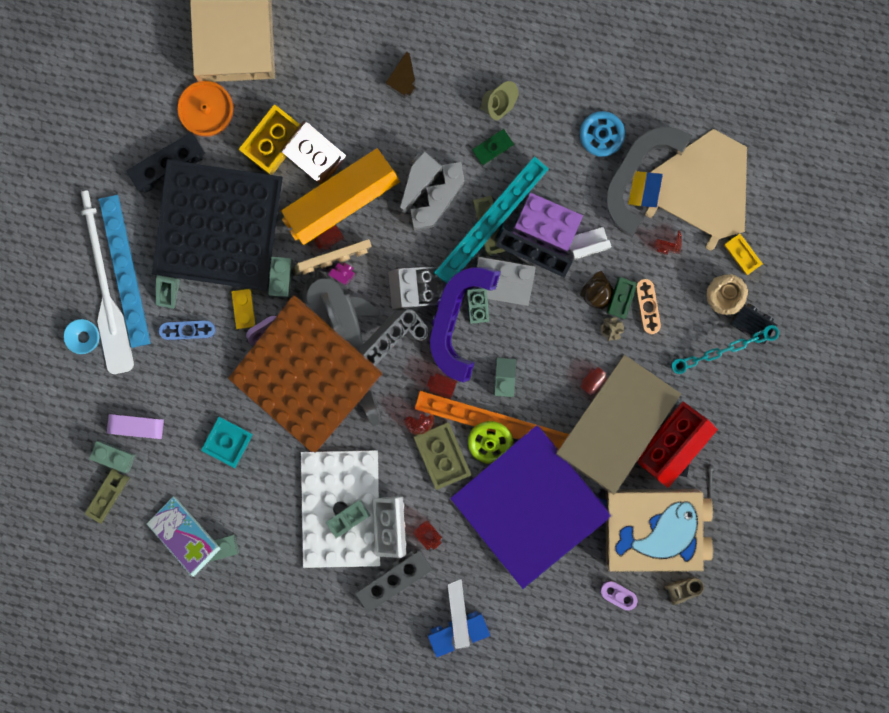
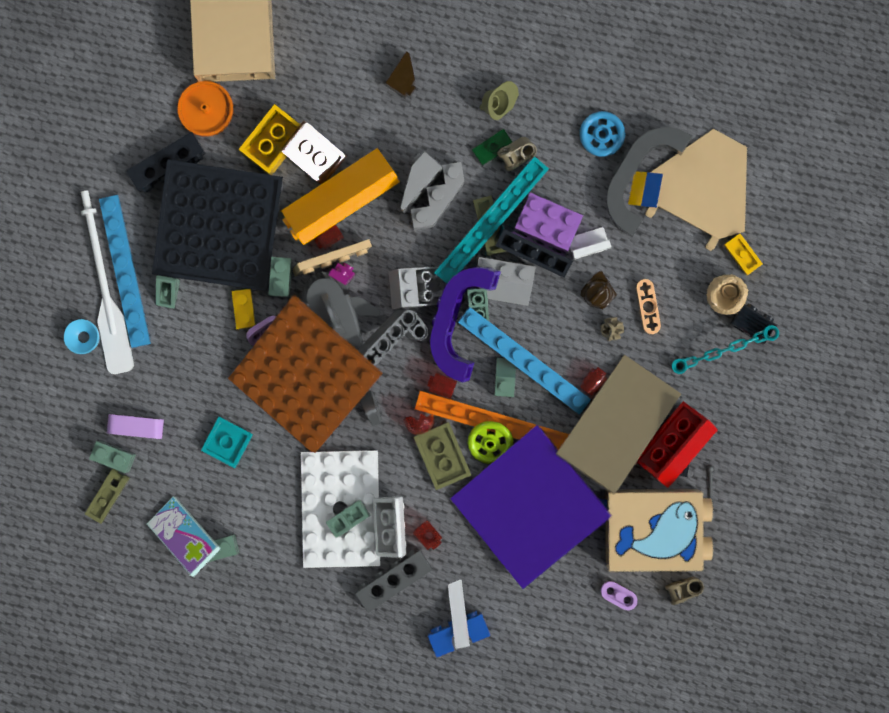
medium blue beam [159,321,216,340] -> none
dark green plate [606,277,638,320] -> none
clear red plate [653,230,682,255] -> none
none -> dark azure plate [458,307,591,415]
none -> dark tan piece [498,137,537,171]

